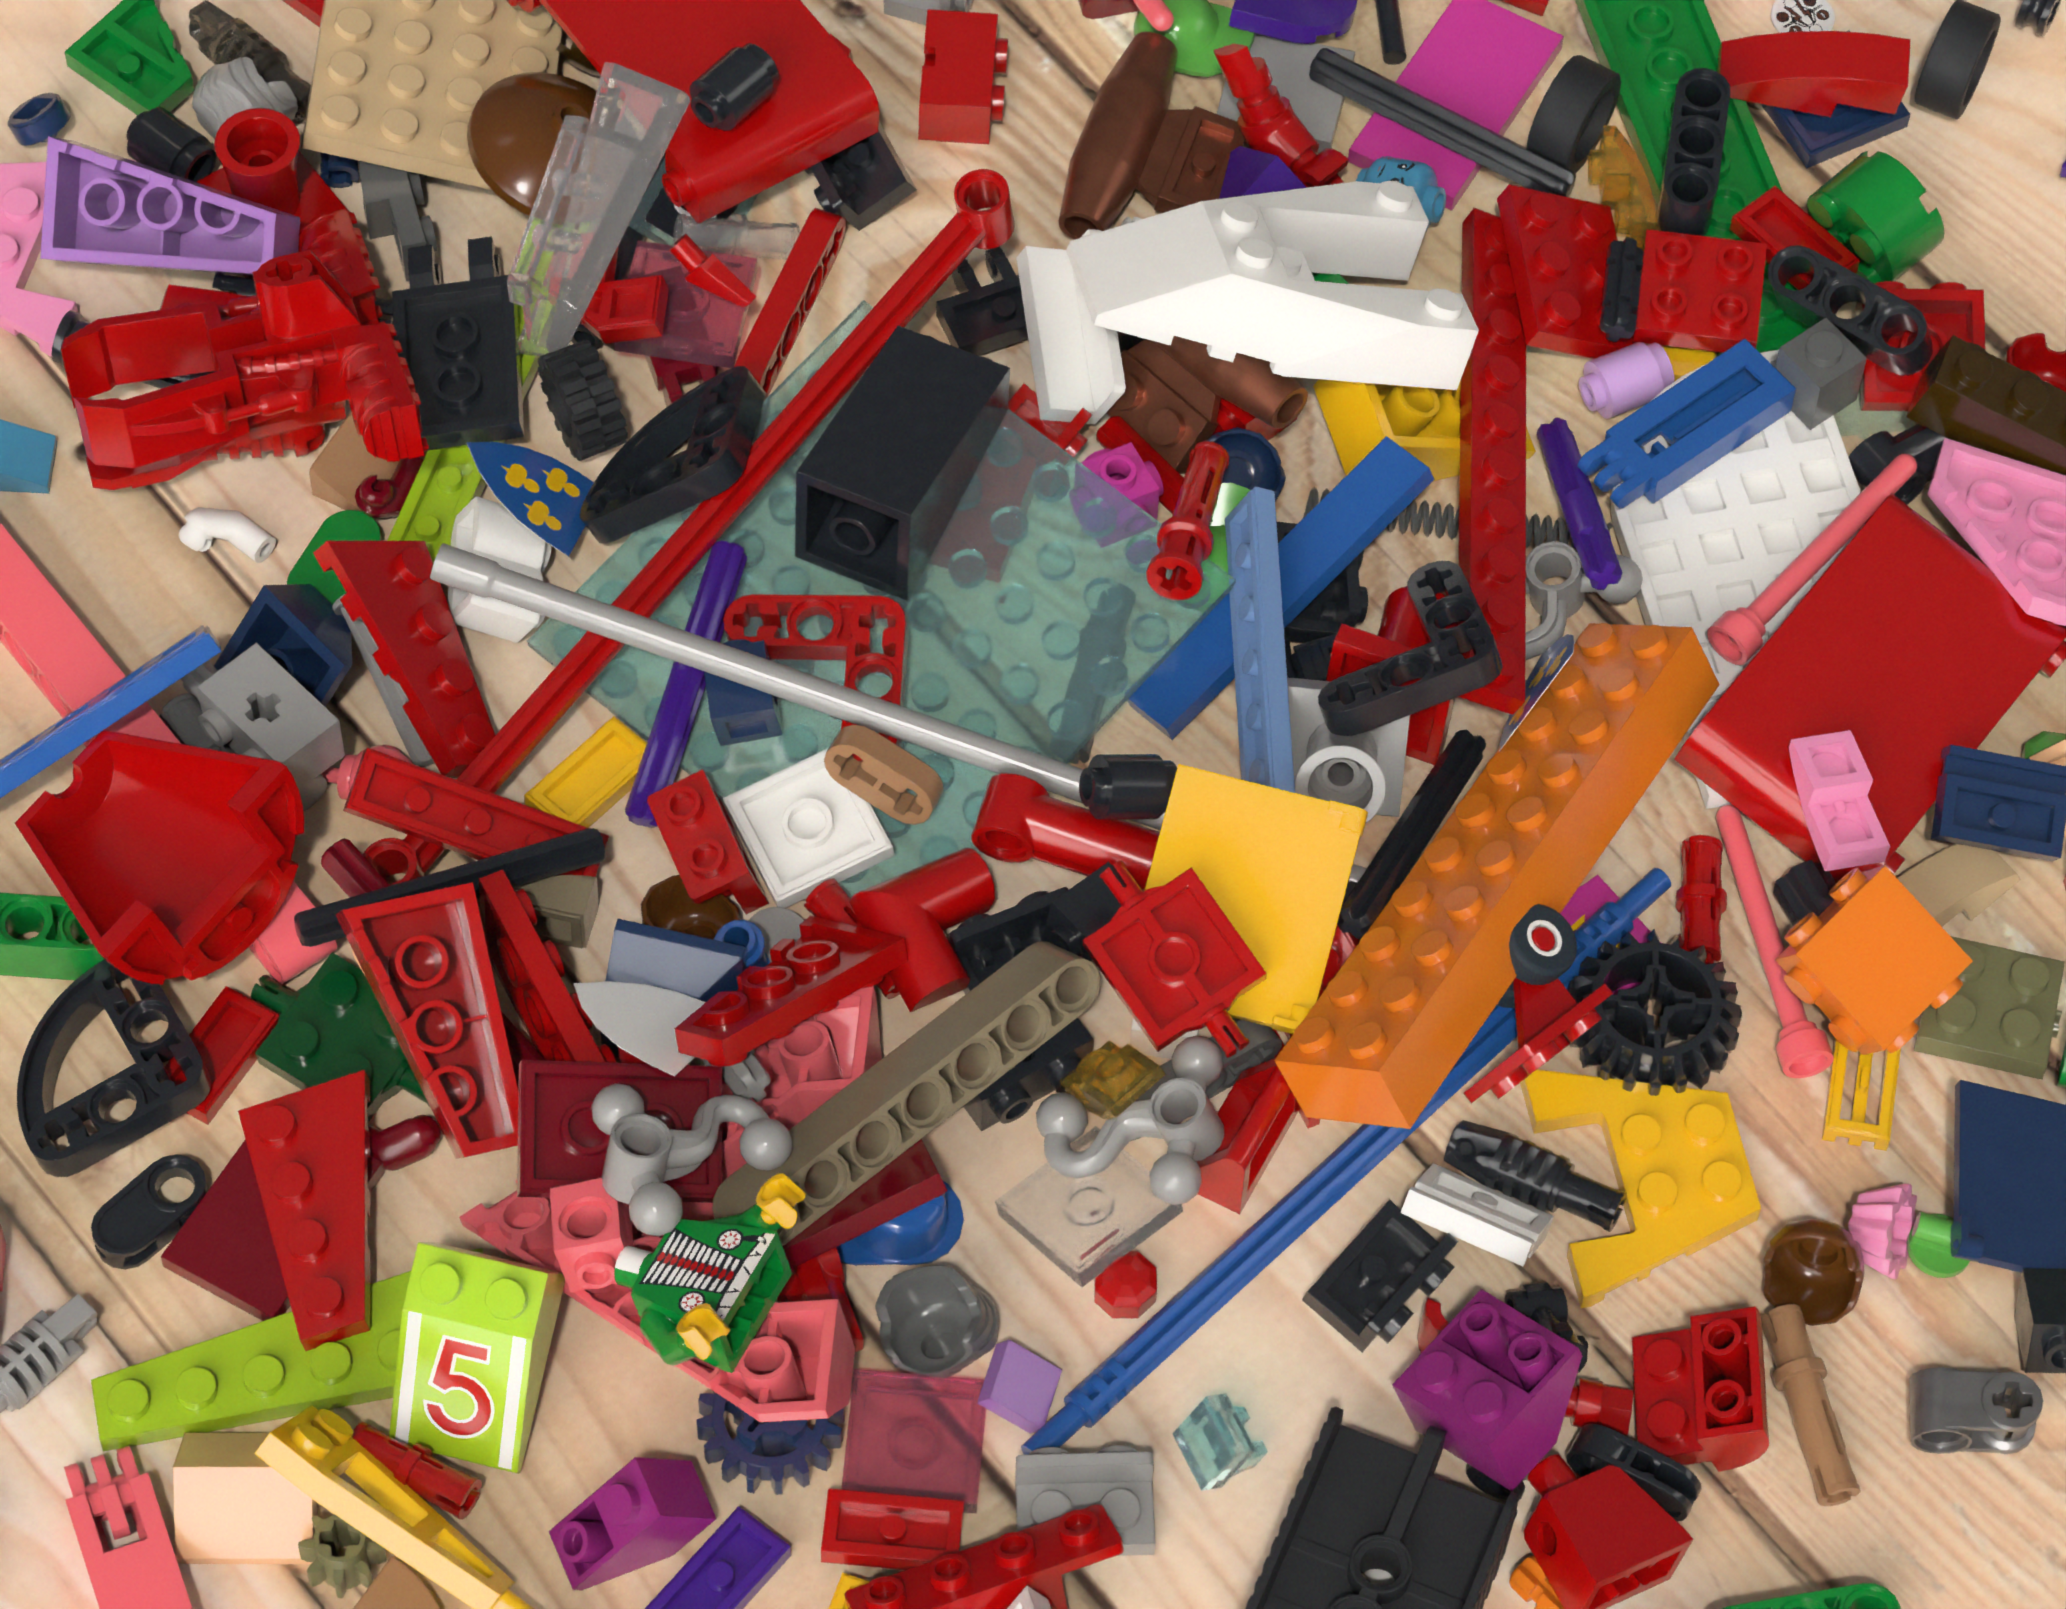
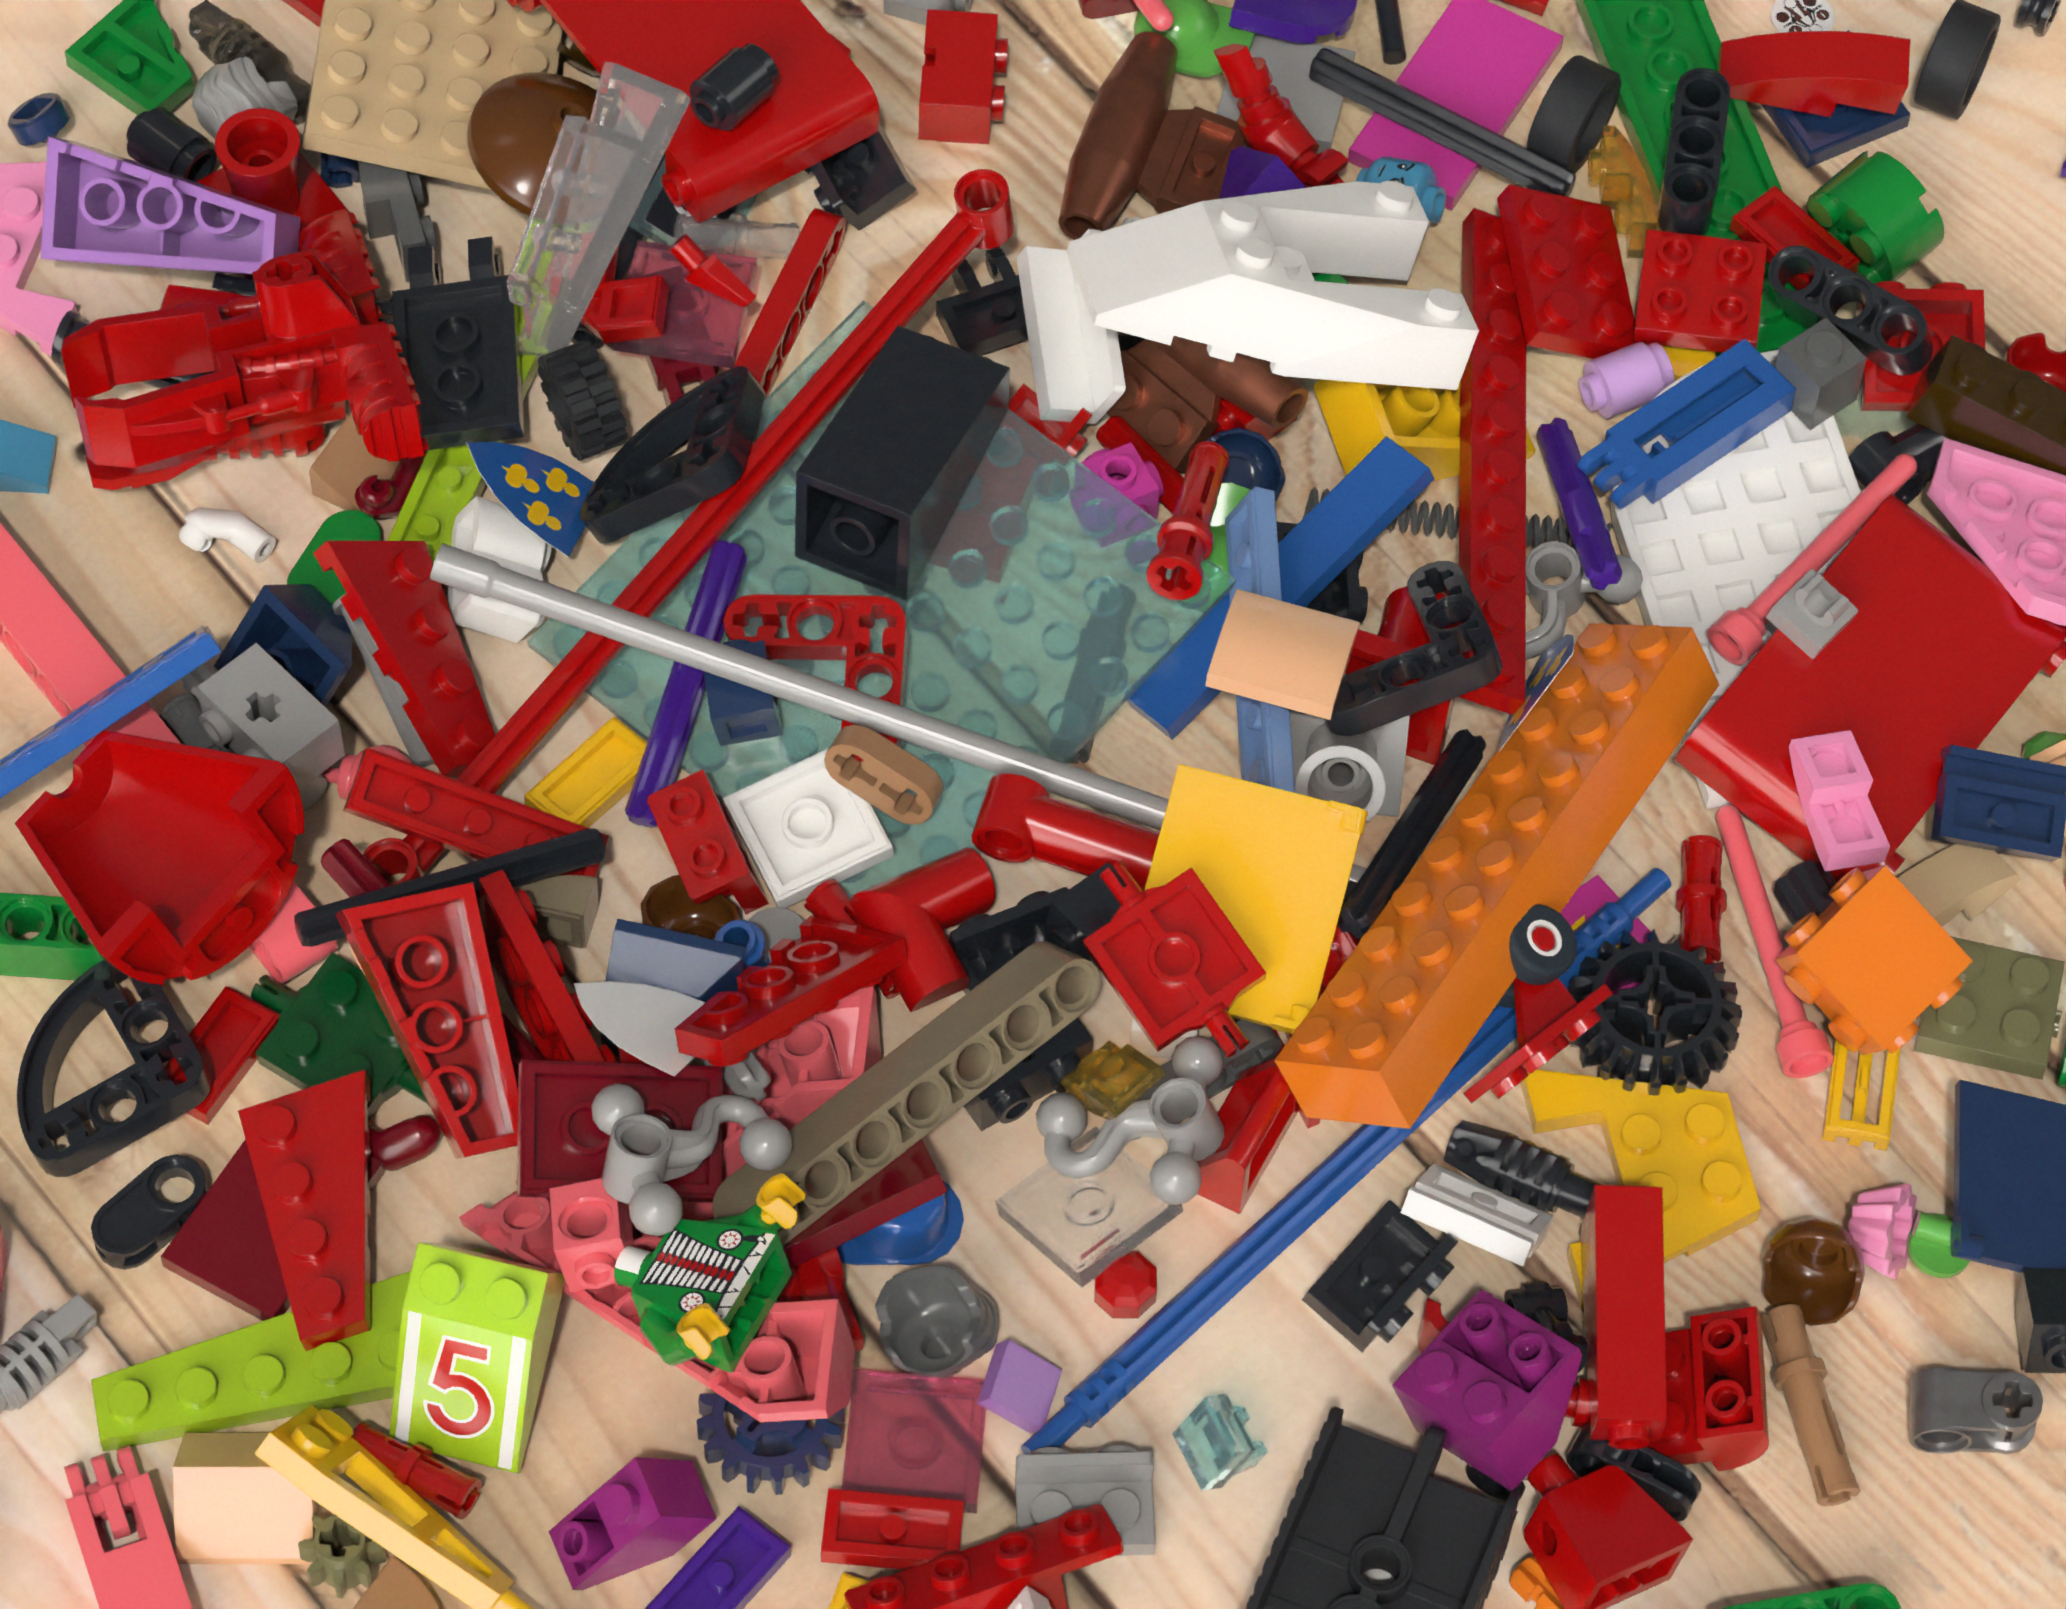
black brick [1079,754,1177,820] -> none
black axle [1599,237,1644,342] -> none
none -> light nougat slope [1205,589,1360,720]
none -> red slope [1581,1185,1667,1450]
none -> light grey tile [1766,568,1859,659]

